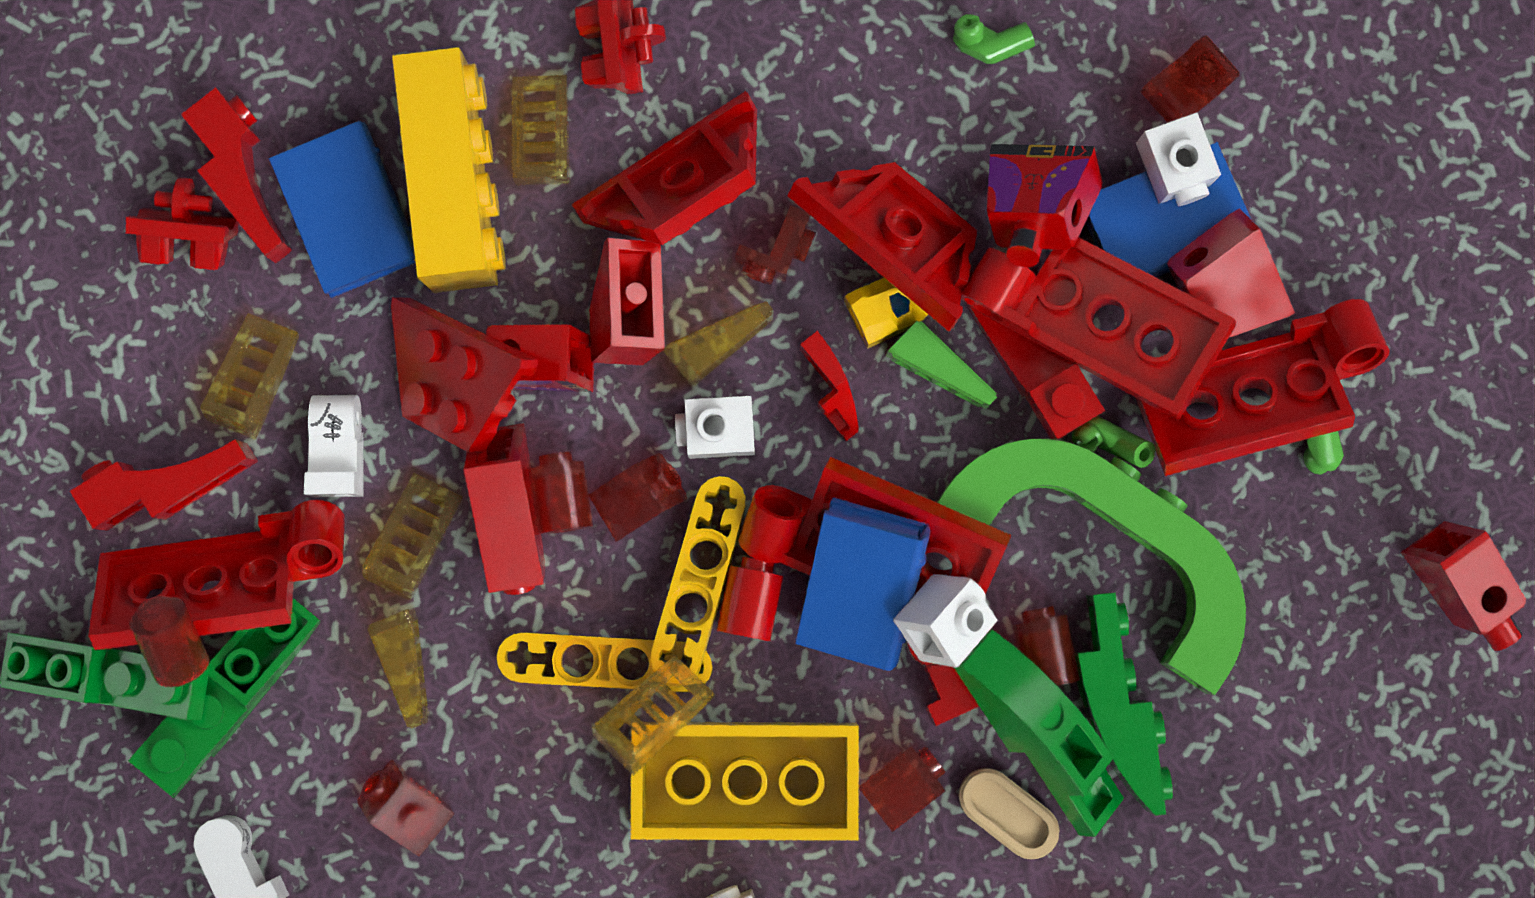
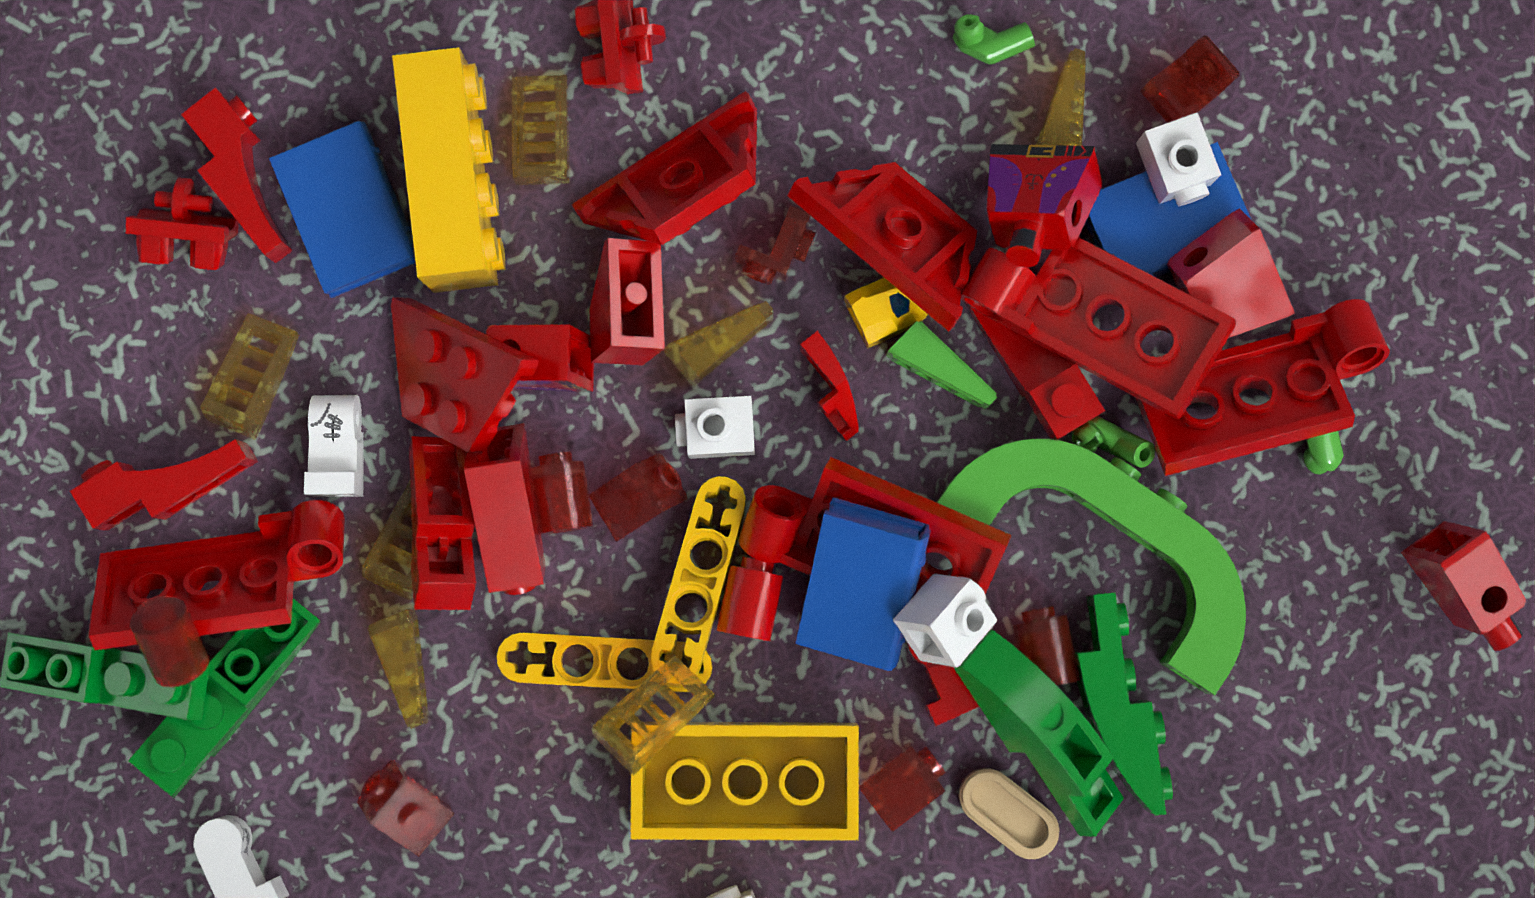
none -> red slope [409,436,476,610]
none -> clear yellow slope [1036,48,1086,146]

